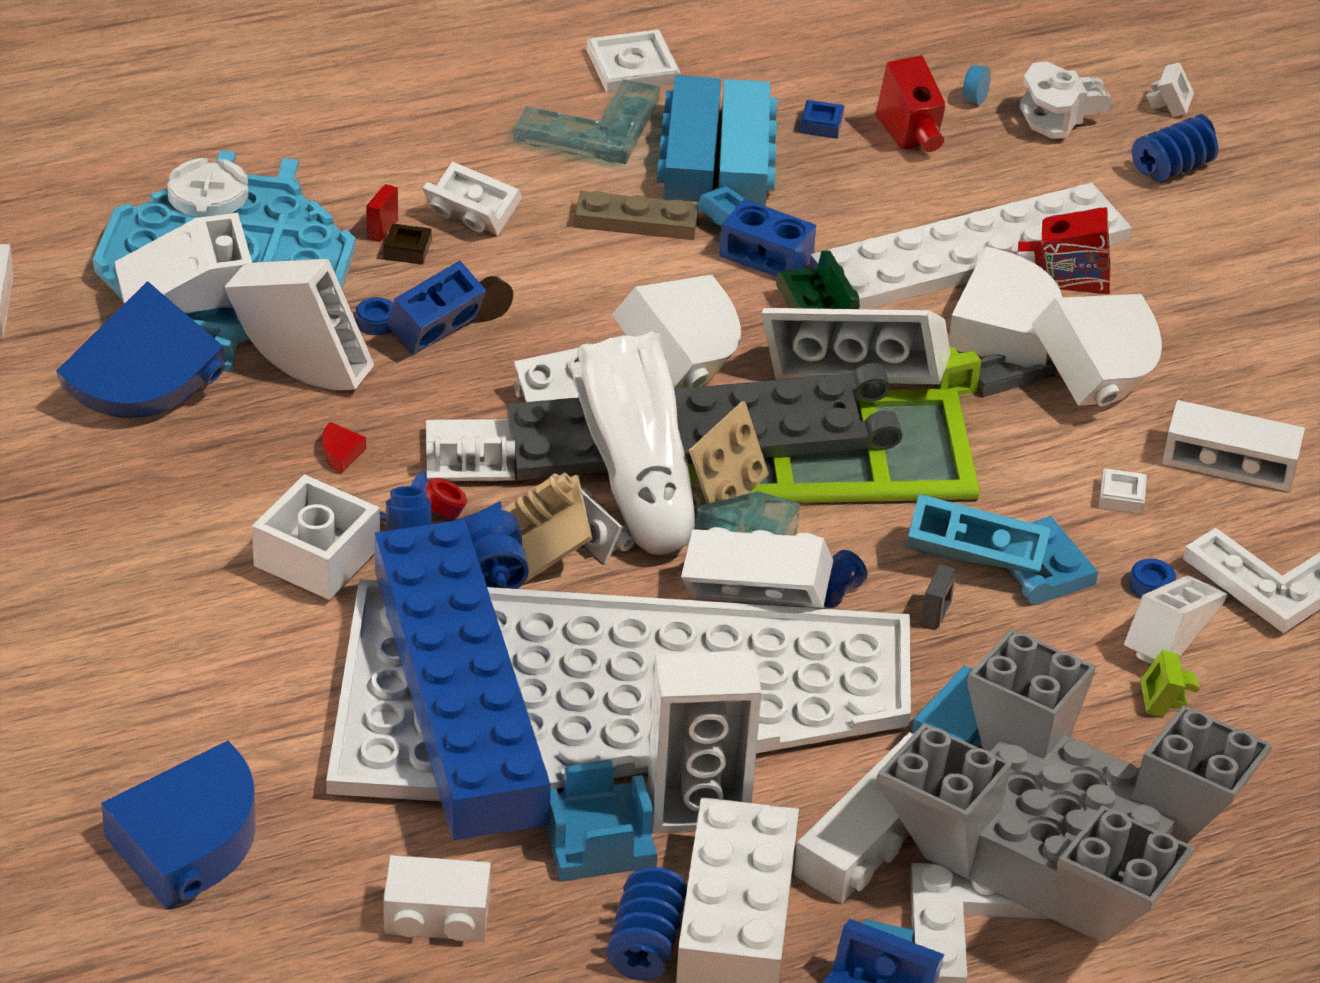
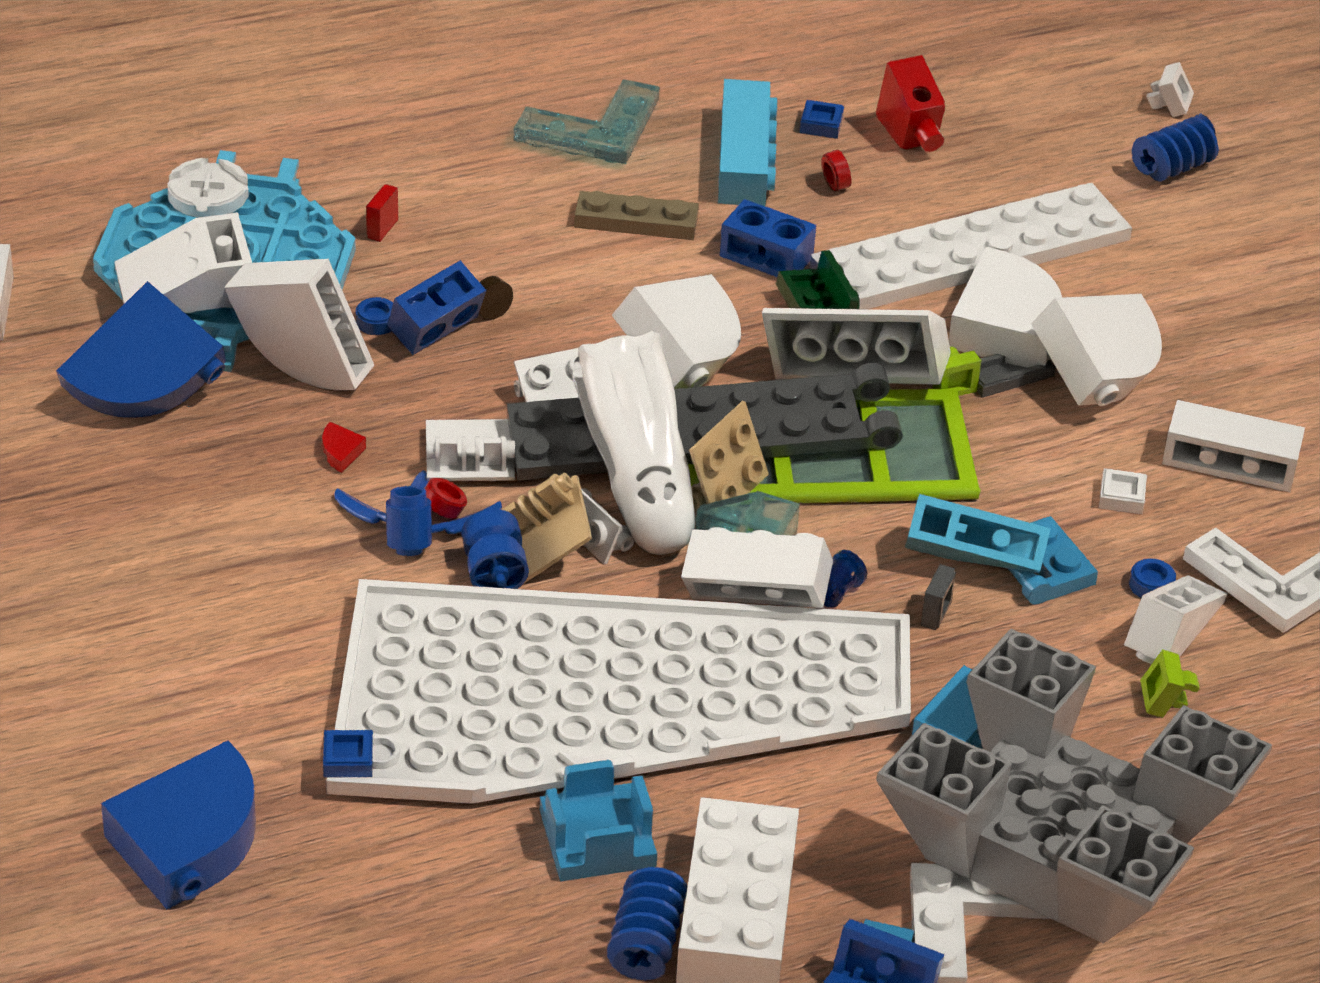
white brick [252,474,380,600] -> none
blue brick [374,520,551,841] -> none
dark brown tile [383,224,432,265] -> none
white brick [383,855,491,941] -> none
white bracket [422,162,523,236] -> none
white tile [586,30,680,93] -> none
white brick [647,650,762,833] -> none
dark azure brick [657,75,721,202] -> none
dark azure plate [697,186,745,227] -> none
white brick [793,732,913,904] -> none
dark azure tile [963,65,990,105] -> none
red torso [1018,207,1111,294] -> none
white hinge [1020,62,1113,139] -> none
none -> blue tile [323,730,373,777]
none -> red tile [821,149,852,191]

